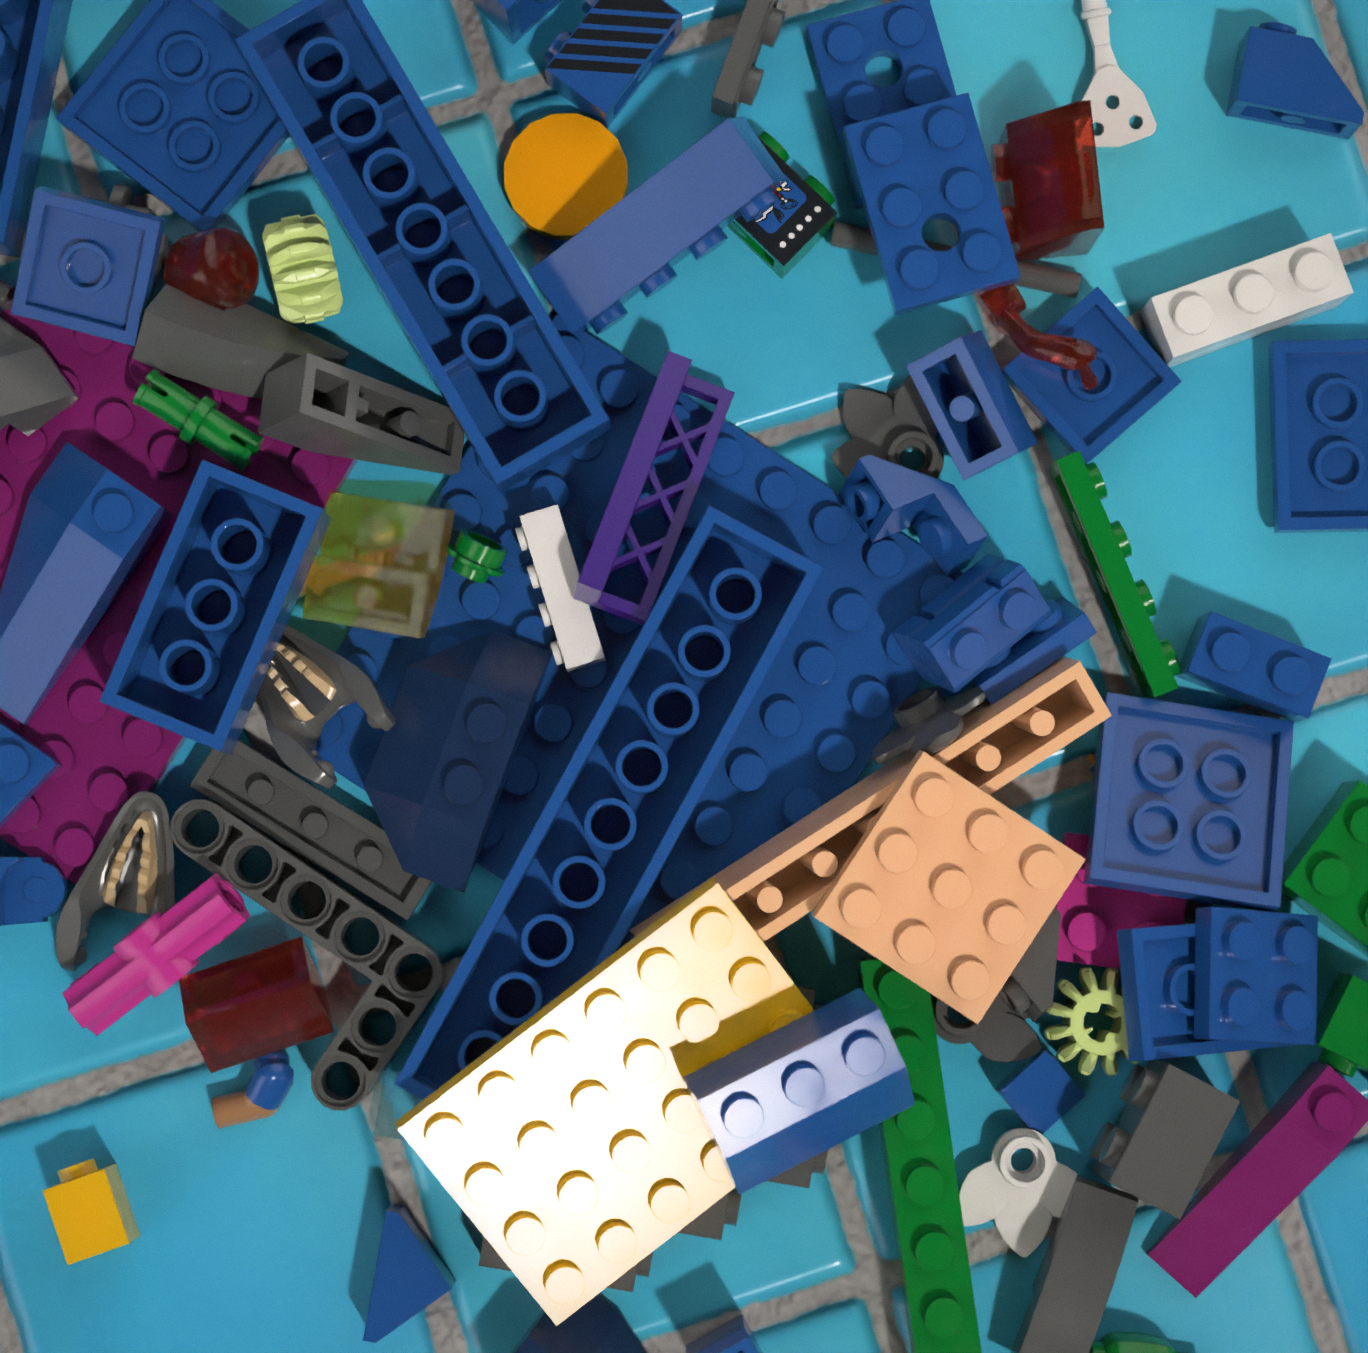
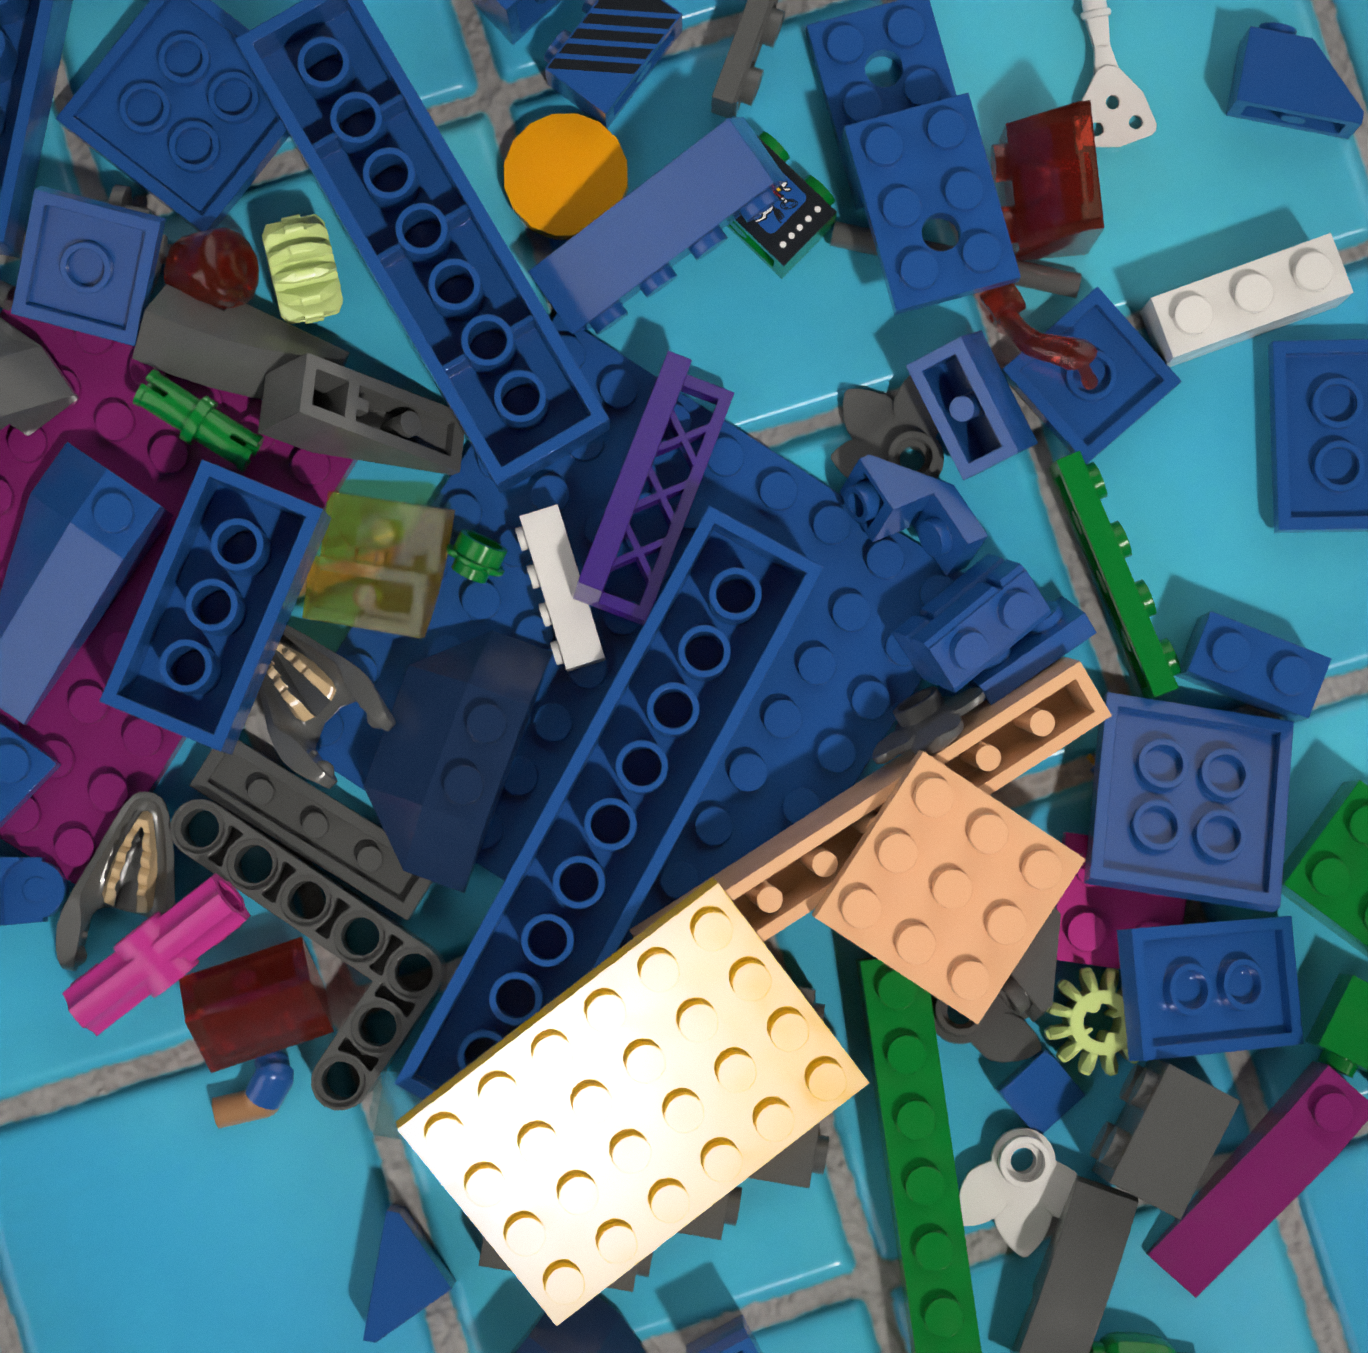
yellow brick [43,1158,141,1265] -> none
blue slope [682,988,915,1195] -> none
blue plate [1194,907,1318,1045] -> none

